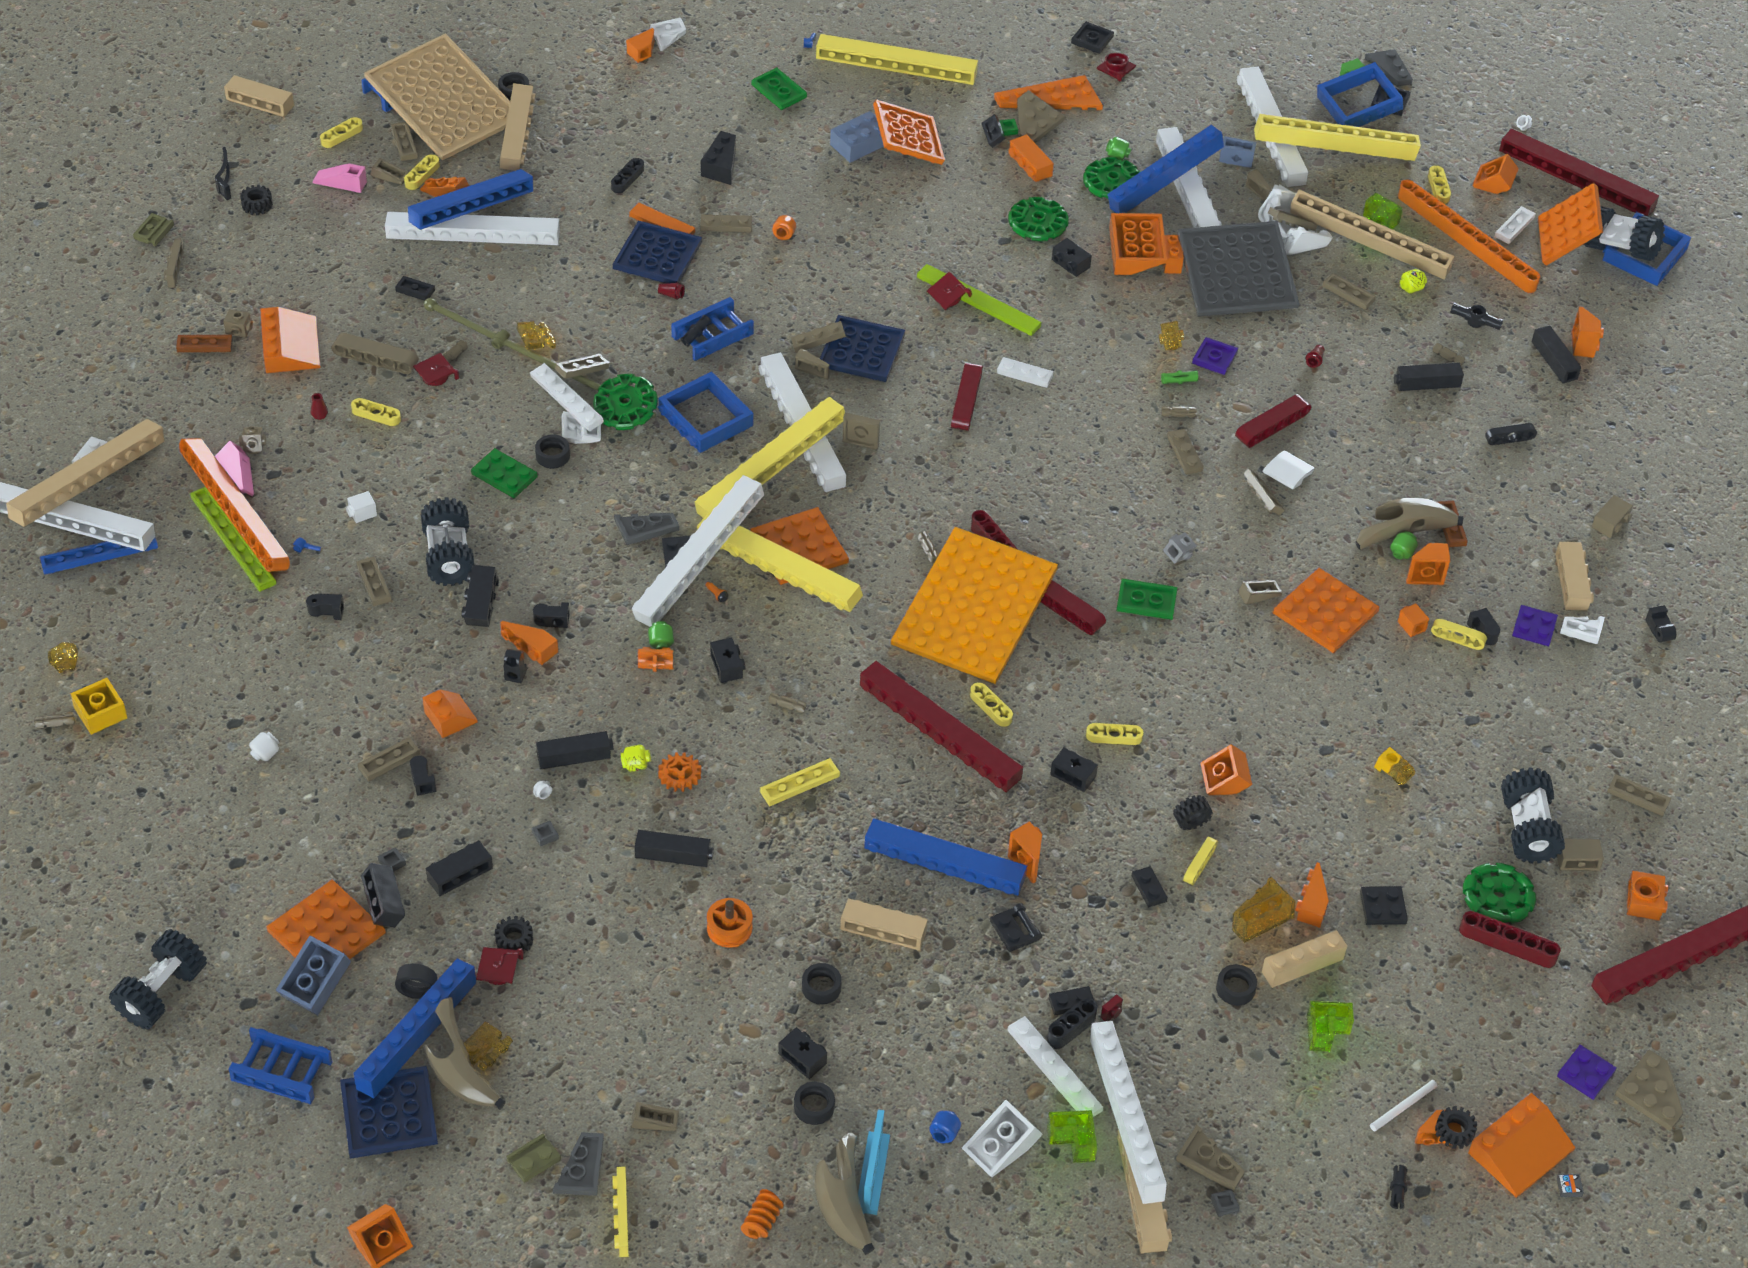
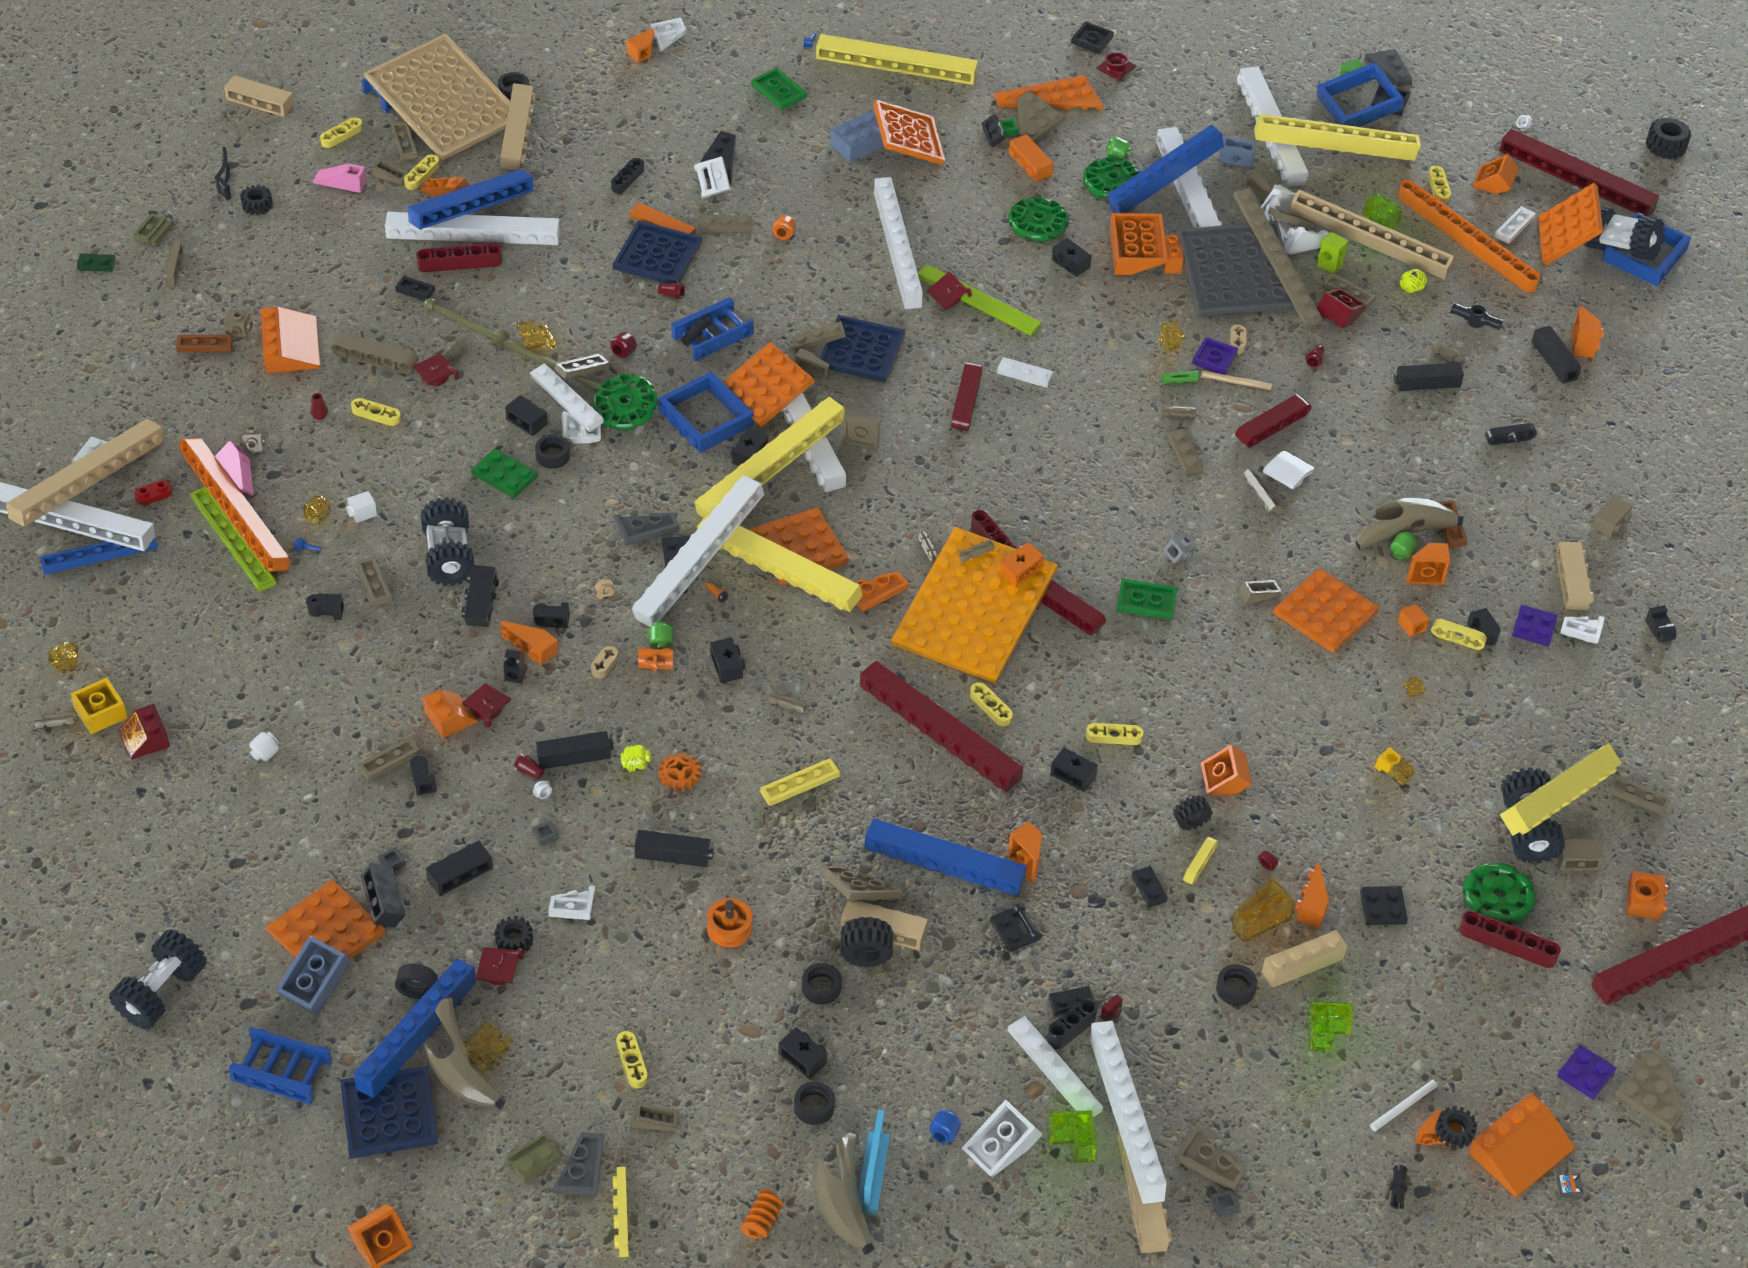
none -> dark green plate [77,253,116,272]
none -> dark red slope [119,704,170,760]
none -> red plate [134,481,172,505]
none -> clear yellow head [303,495,331,523]
none -> dark red beam [416,243,502,272]
none -> dark red hat [462,683,511,728]
none -> black brick [505,395,548,437]
none -> dark red cone [514,753,545,780]
none -> white wing [548,886,595,920]
none -> tan beam [591,646,618,679]
none -> tan plate [595,579,614,599]
none -> dark red head [610,332,637,358]
none -> light yellow beam [616,1031,648,1089]
none -> white plate [694,157,731,198]
none -> orange plate [723,341,815,428]
none -> black brick [731,428,768,466]
none -> dark tan plate [820,866,904,902]
none -> black tyre [841,917,893,967]
none -> orange wing [856,571,909,612]
none -> white brick [874,177,923,309]
none -> dark tan axle [959,540,994,563]
none -> orange brick [1000,542,1044,587]
none -> tan bar [1201,371,1272,391]
none -> tan beam [1229,325,1246,354]
none -> dark tan plate [1233,187,1323,328]
none -> dark red tile [1258,851,1278,871]
none -> lime brick [1317,232,1349,274]
none -> dark red slope [1317,287,1367,328]
none -> clear yellow plate [1403,677,1426,697]
none -> light yellow brick [1500,743,1622,836]
none -> black tyre [1646,117,1691,159]

